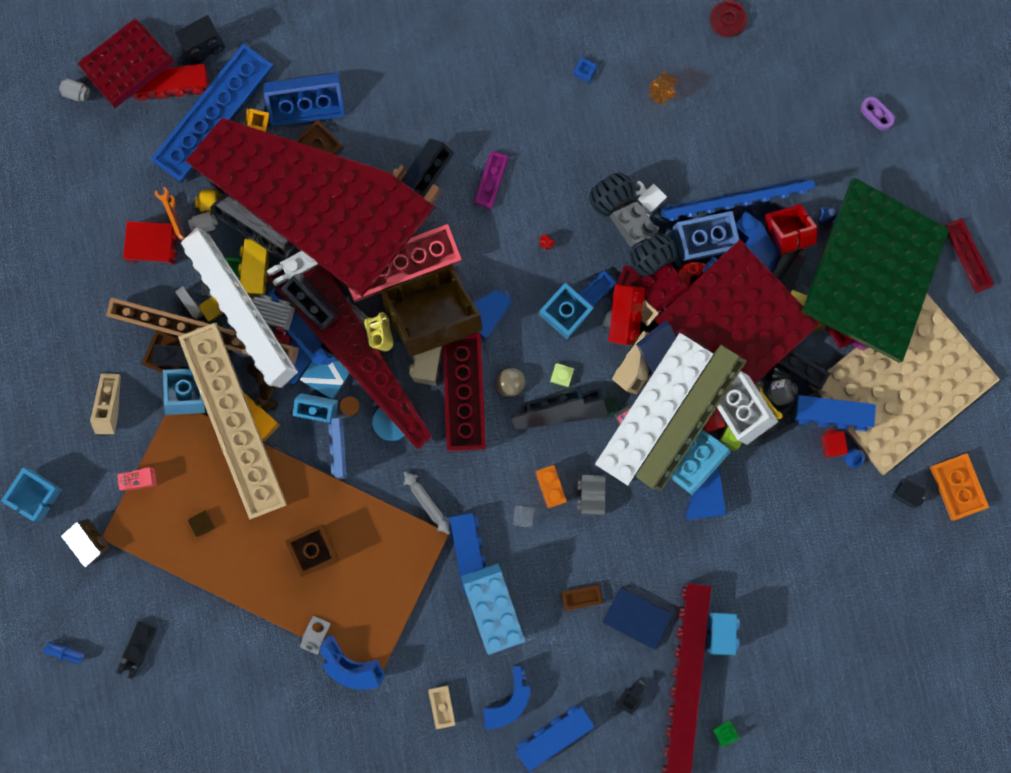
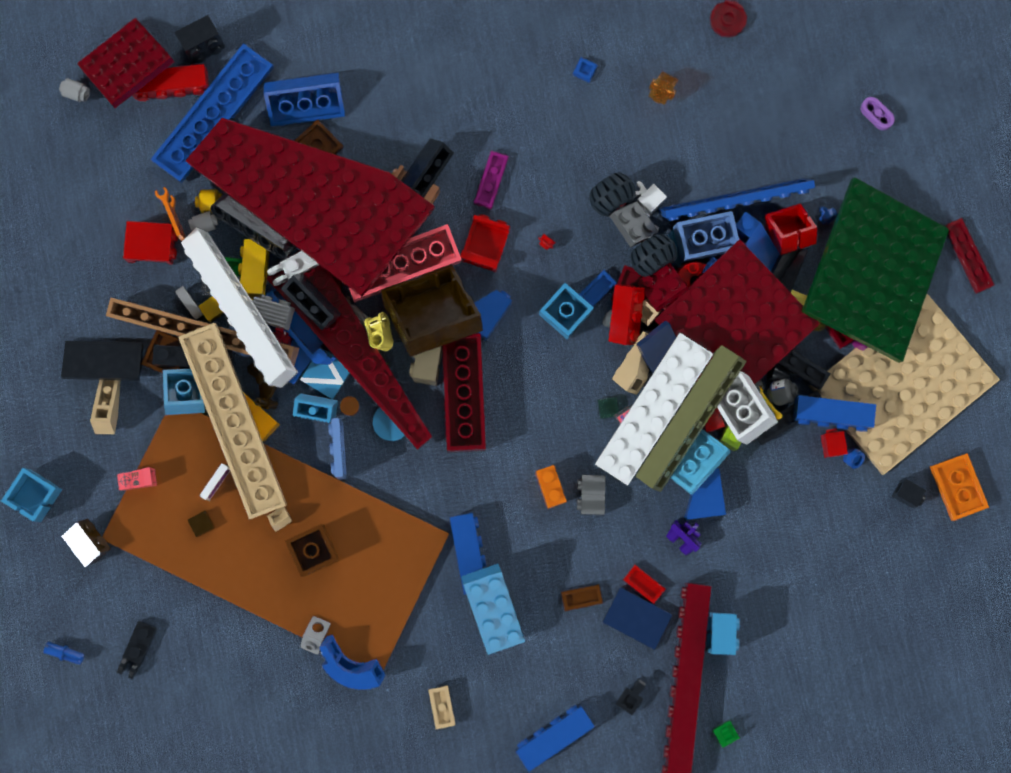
light orange brick [244,109,269,132] -> none
light grey wheel [403,471,451,535] -> none
blue arch [484,665,530,729] -> none
dark tan hair [495,368,526,397] -> none
black wedge [511,387,608,430] -> none
clear tile [513,506,534,528] -> none
yellowish green plate [550,363,574,387] -> none
none -> black tile [61,341,143,381]
none -> white tile [200,463,230,501]
none -> tan plate [267,507,292,532]
none -> red panel [460,214,510,272]
none -> red tile [623,564,665,604]
none -> dark purple hips [666,519,701,556]

